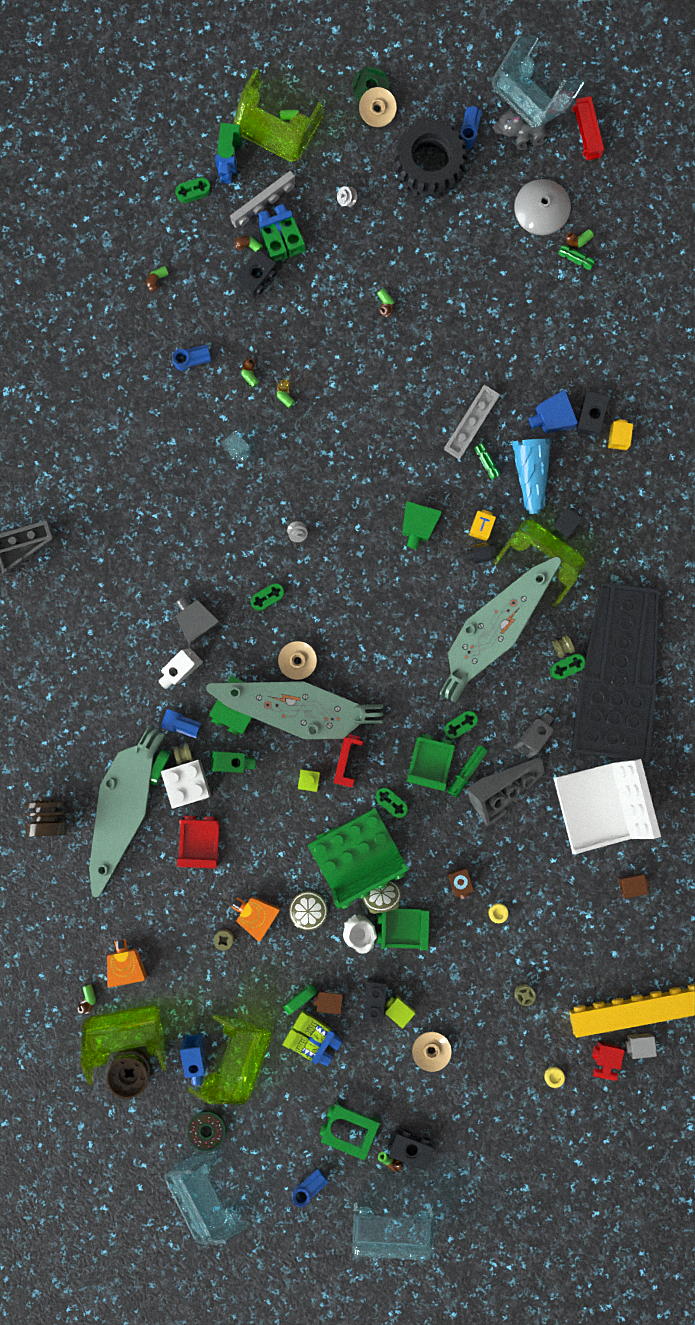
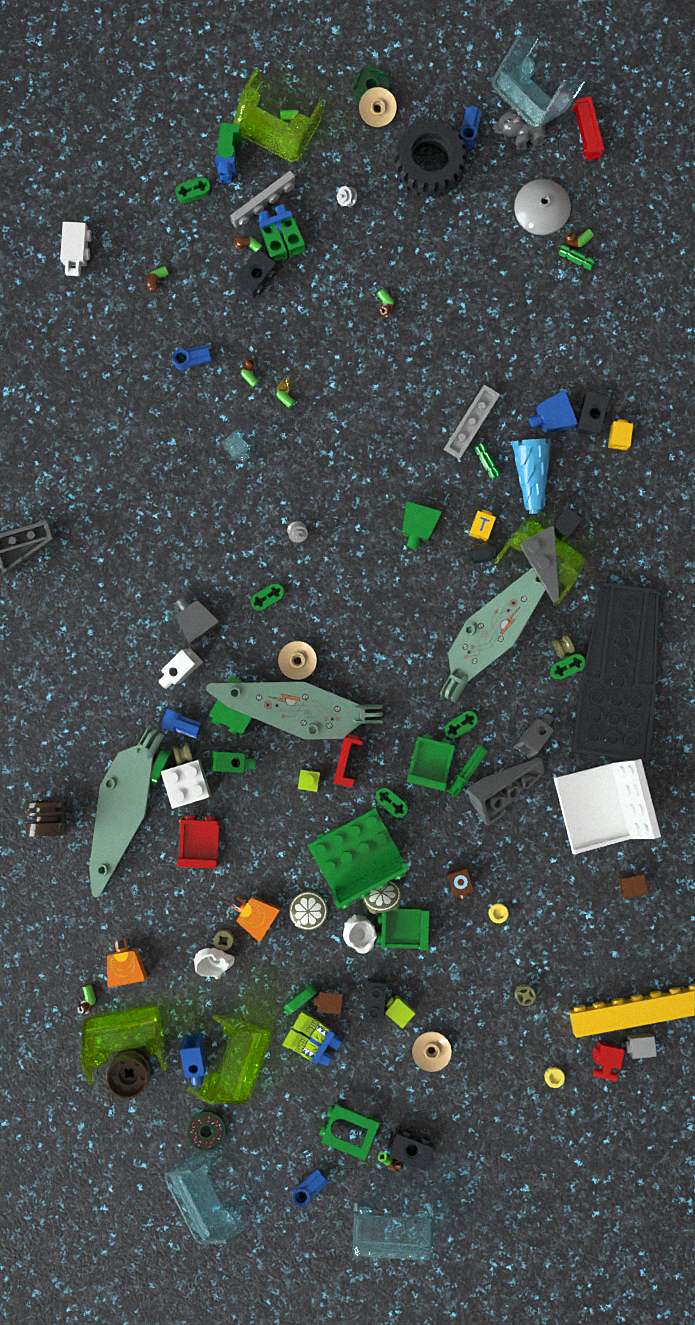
none -> white brick [60,222,92,276]
none -> white hair [193,948,235,979]
none -> dark grey wing [519,525,559,603]

